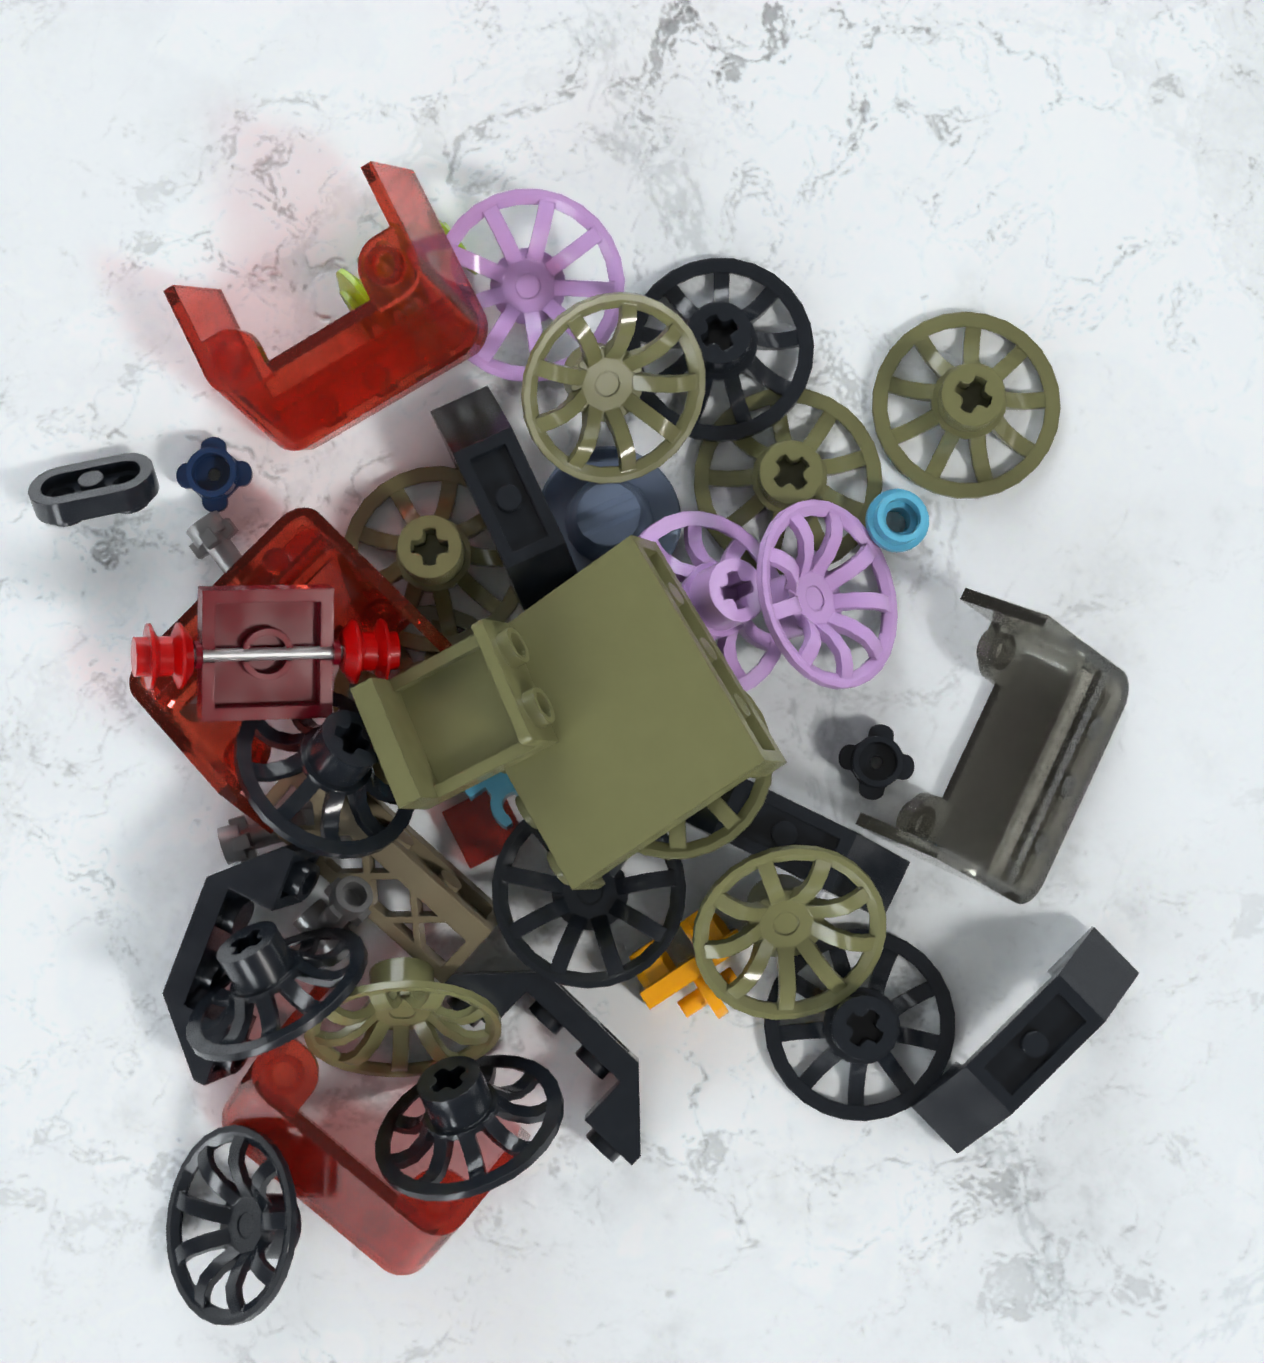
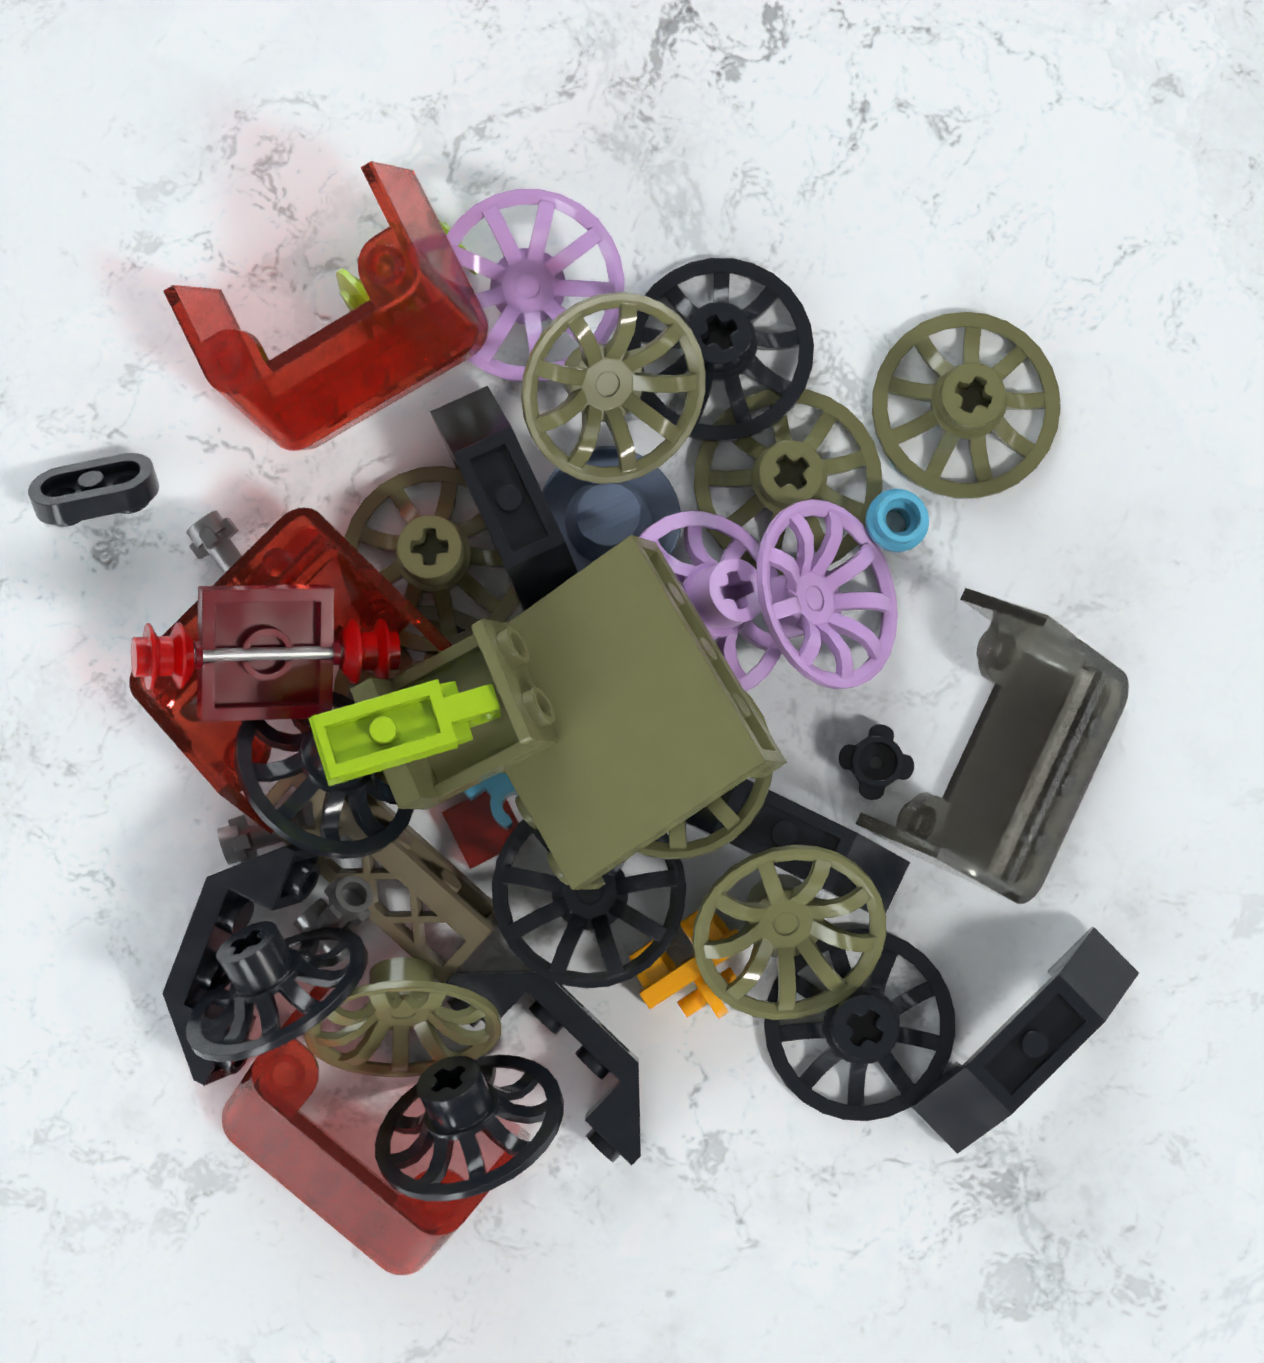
black wheel [166,1125,302,1326] -> none
dark blue plate [176,437,253,513] -> none
none -> lime hinge [308,679,501,786]

